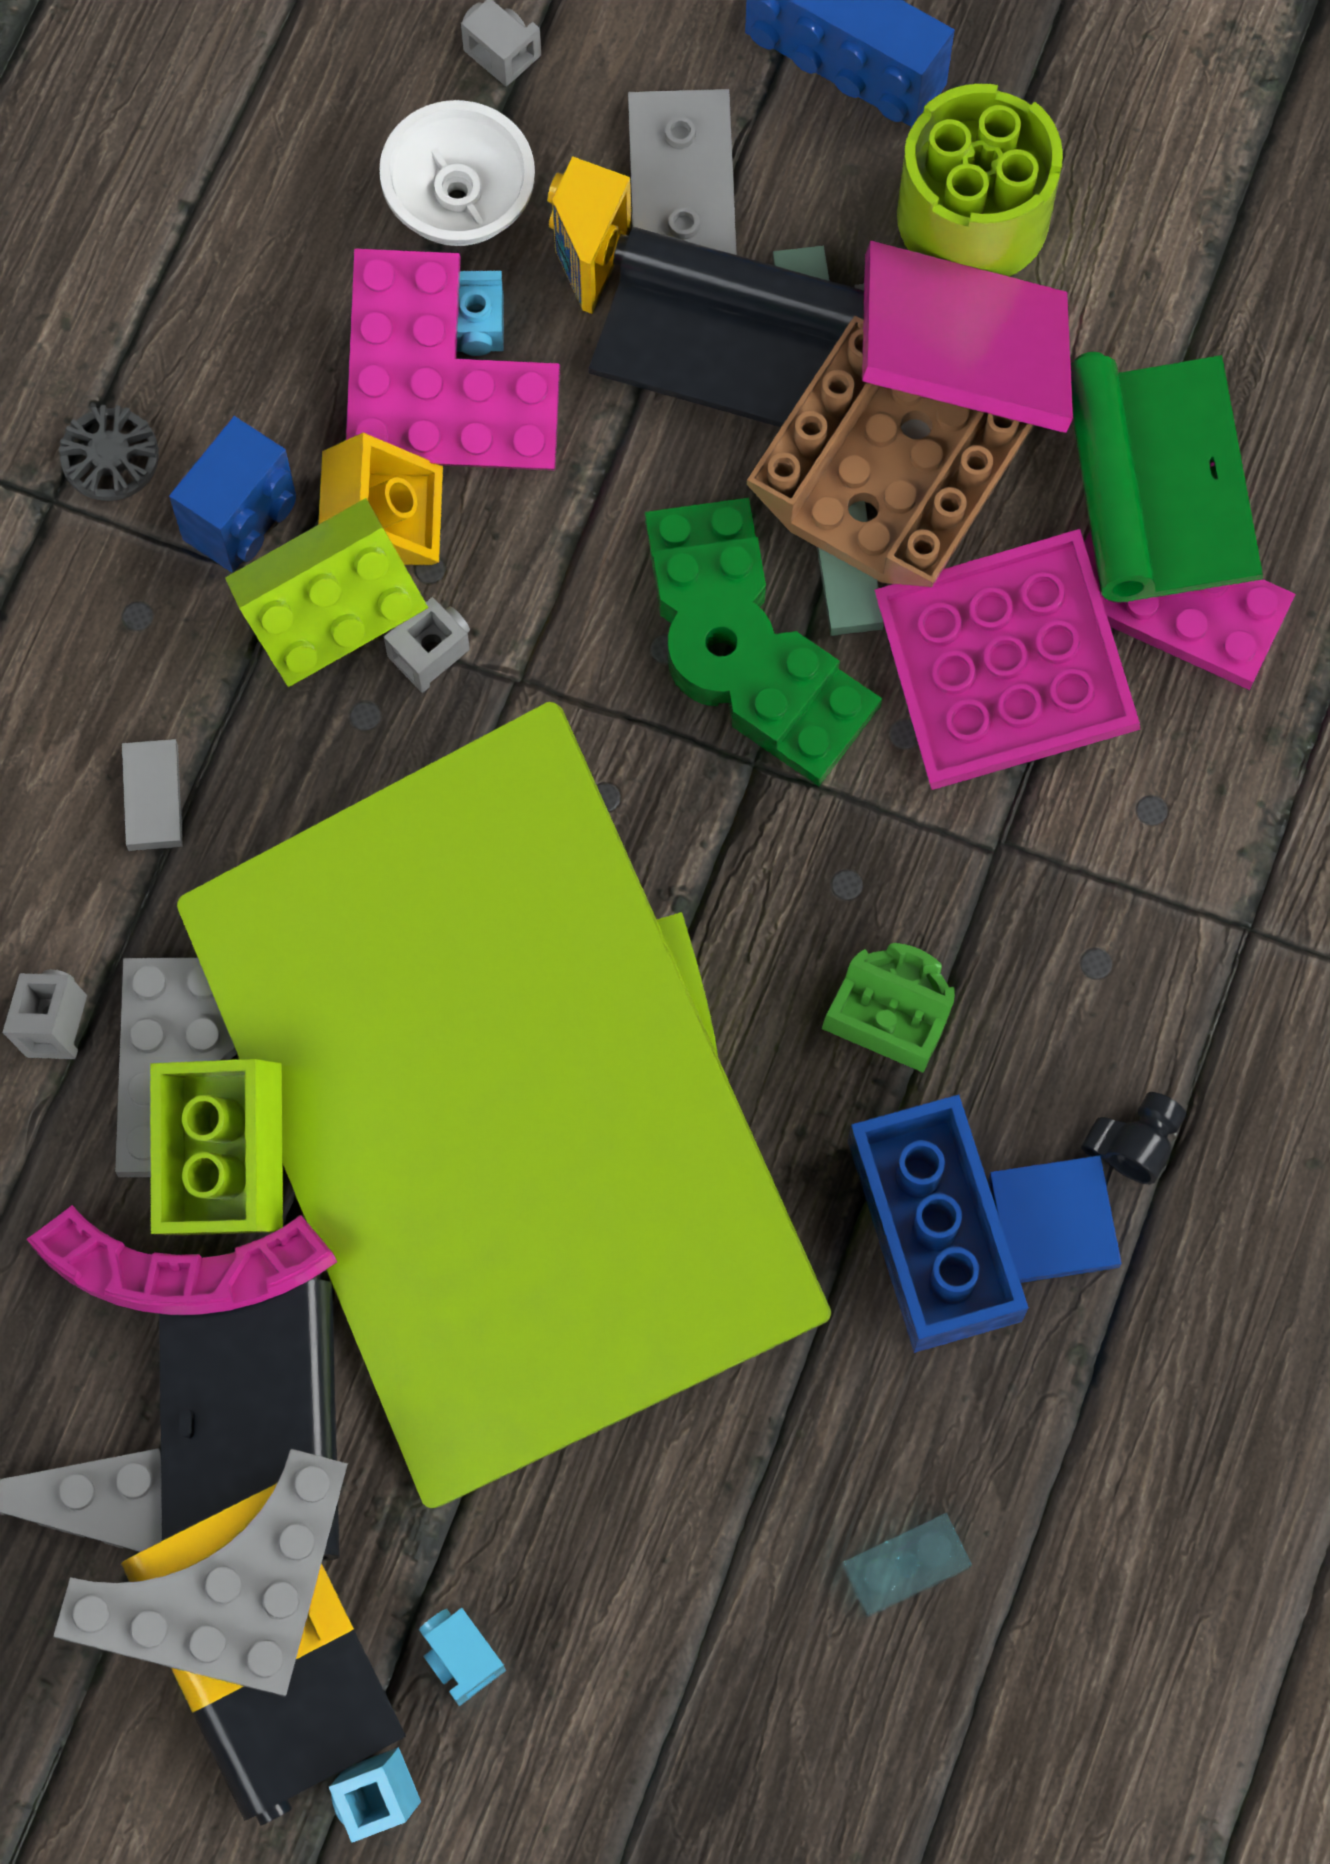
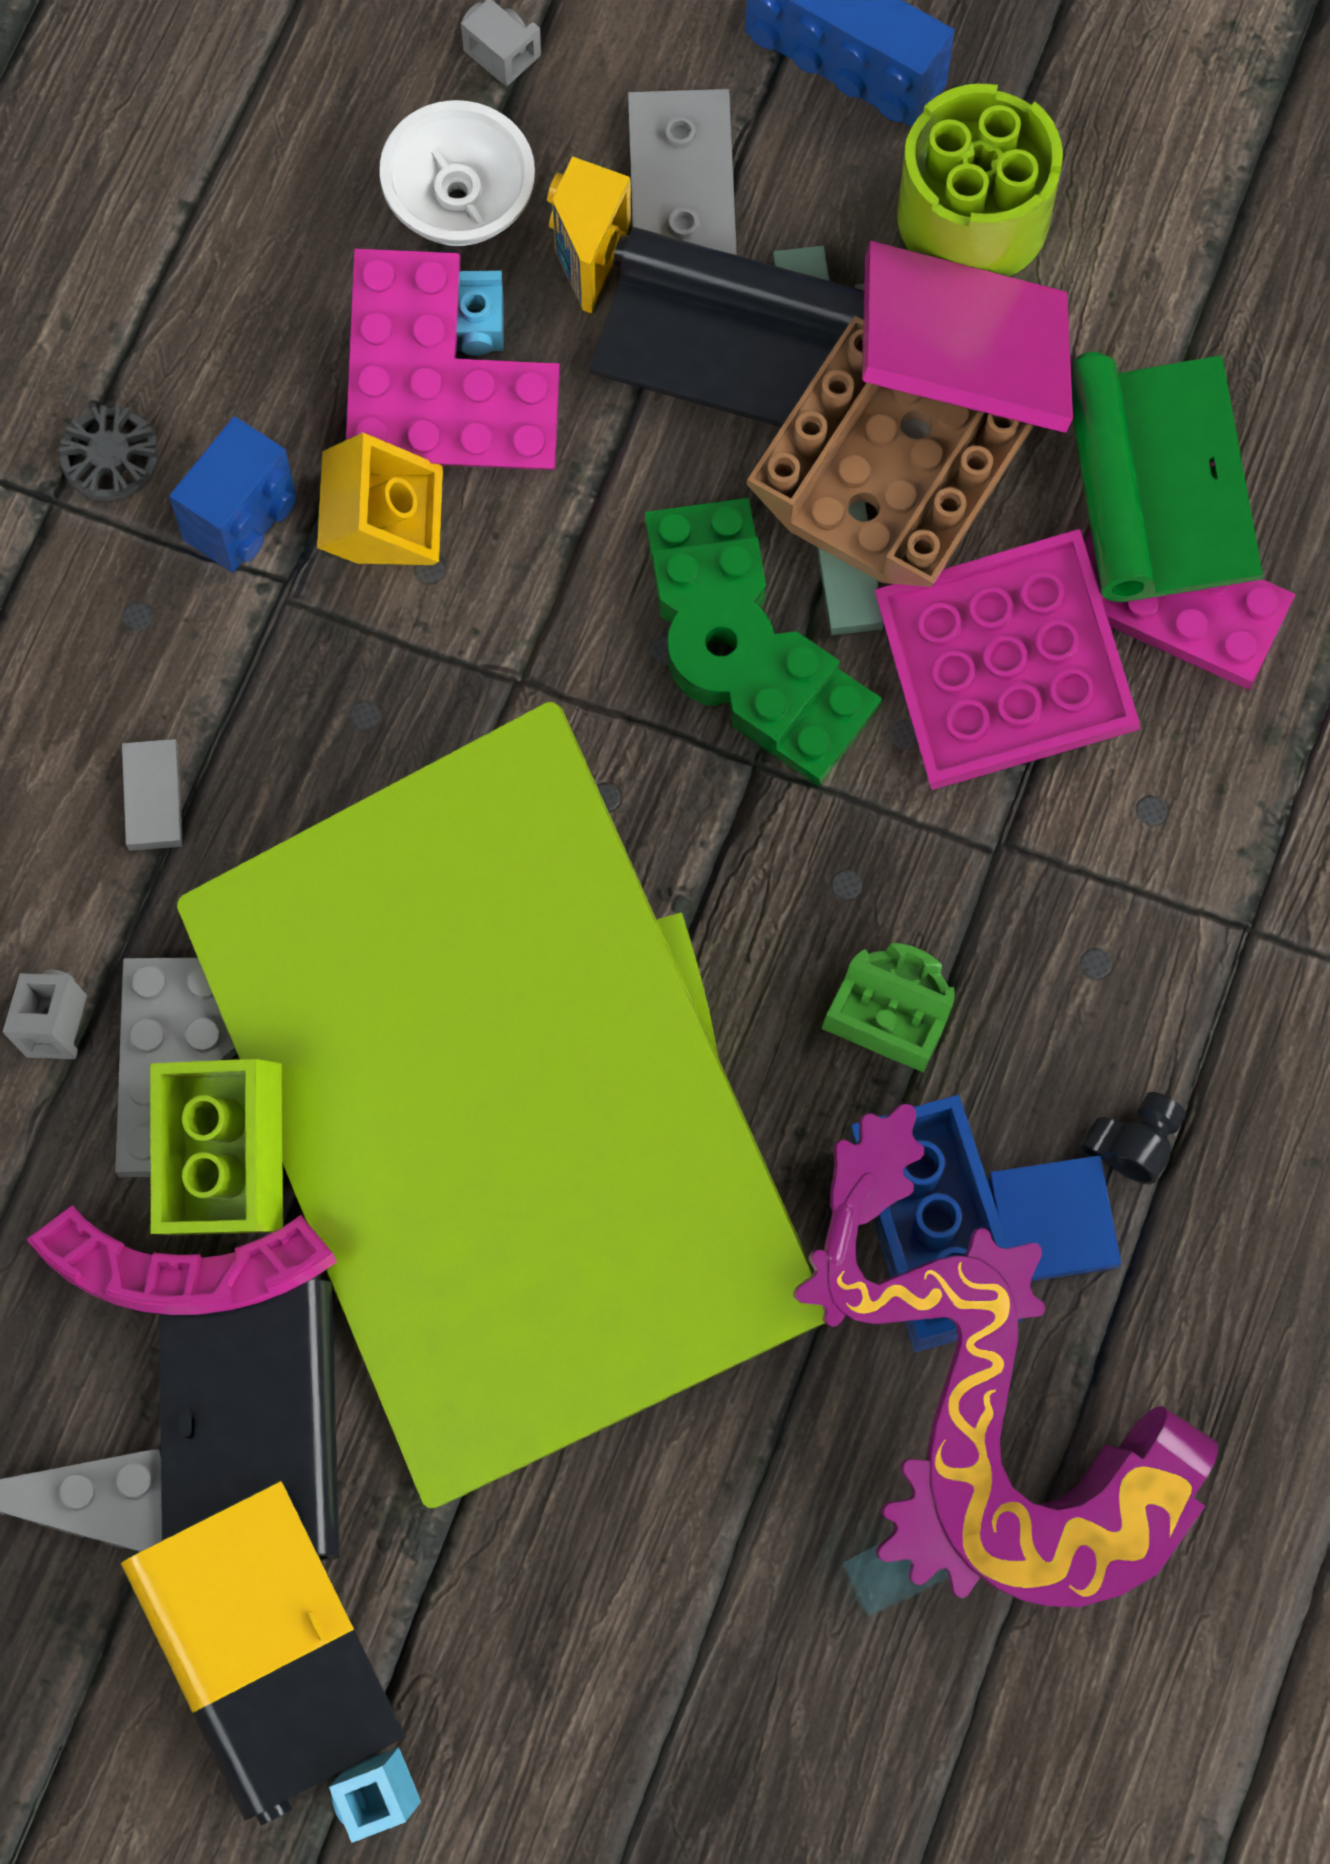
light grey plate [53,1449,348,1697] -> none
lime brick [225,498,428,687] -> none
light grey brick [384,597,470,693] -> none
medium azure brick [419,1608,506,1706] -> none
none -> magenta animal [793,1104,1218,1607]

